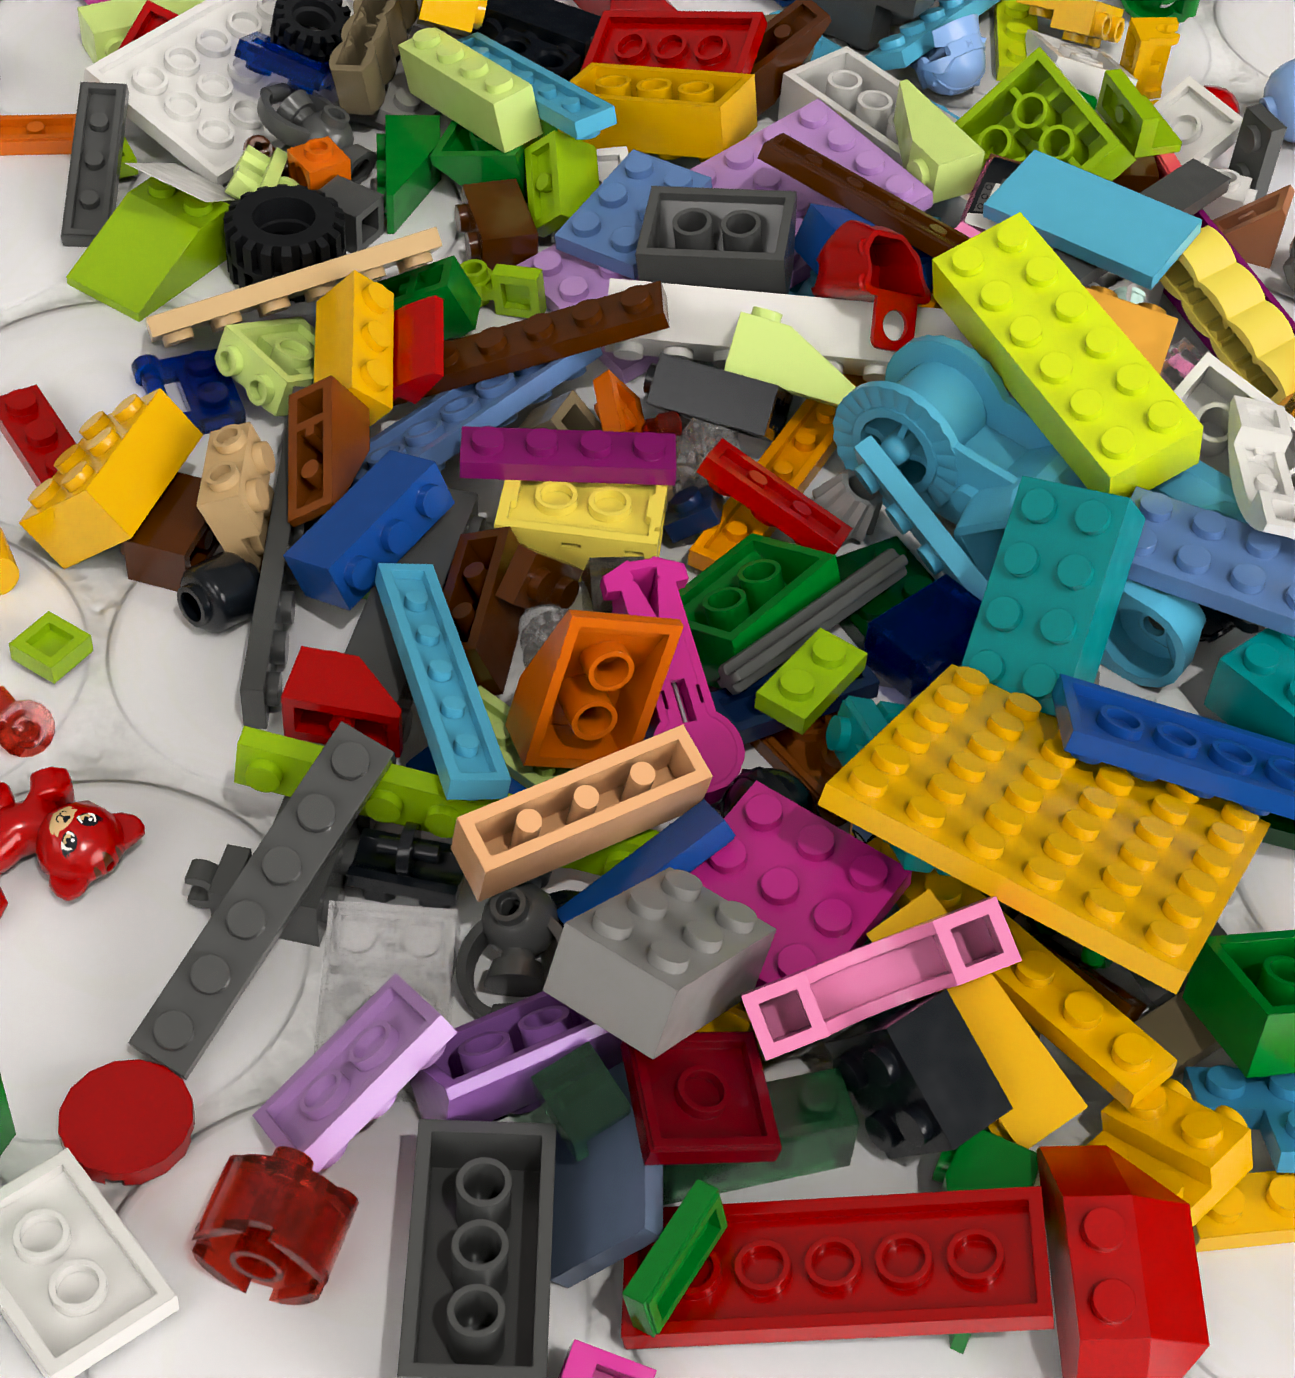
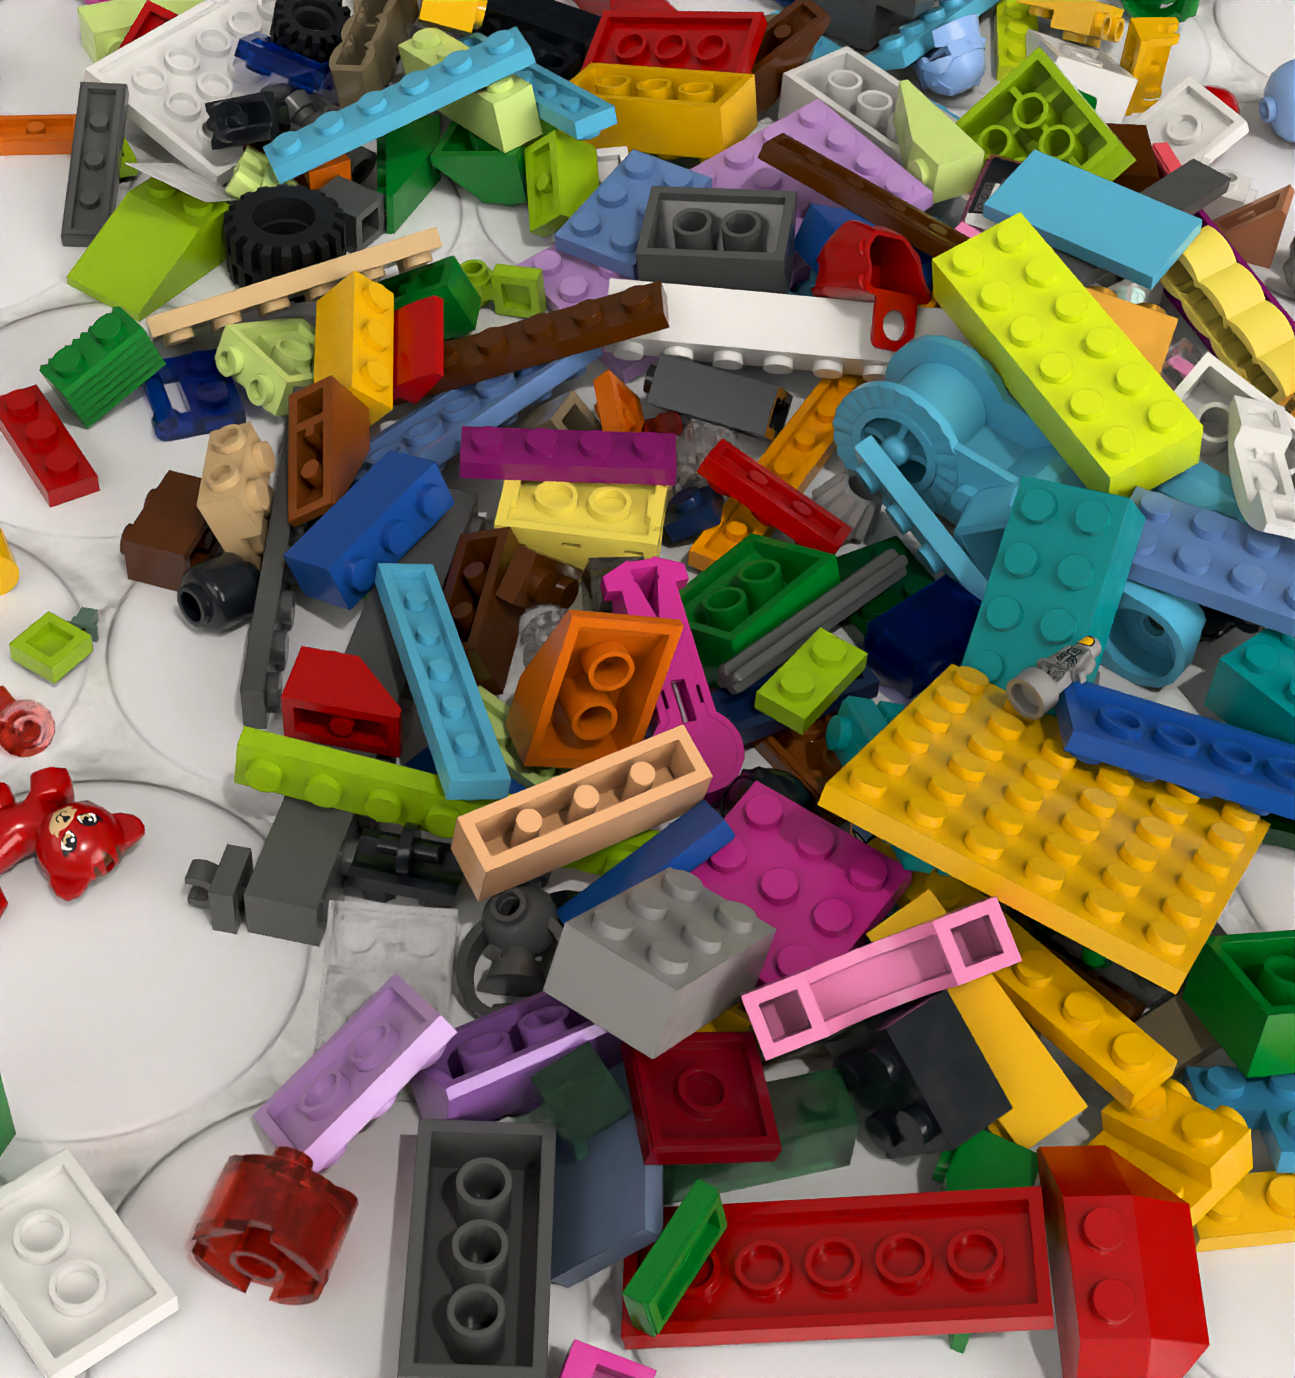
yellow brick [19,388,203,569] -> none
red tile [58,1059,195,1186] -> none
dark grey plate [128,721,395,1080] -> none
reddish brown brick [455,179,538,271] -> none
yellowish green slope [724,306,856,407] -> none
lime panel [1096,69,1182,158] -> none
dark grey plate [1228,104,1287,200] -> none
none -> green brick [39,306,166,428]
none -> sand green piece [67,607,99,642]
none -> black hips [205,91,291,150]
none -> medium azure plate [263,27,536,184]
none -> light grey piece [1006,636,1102,720]

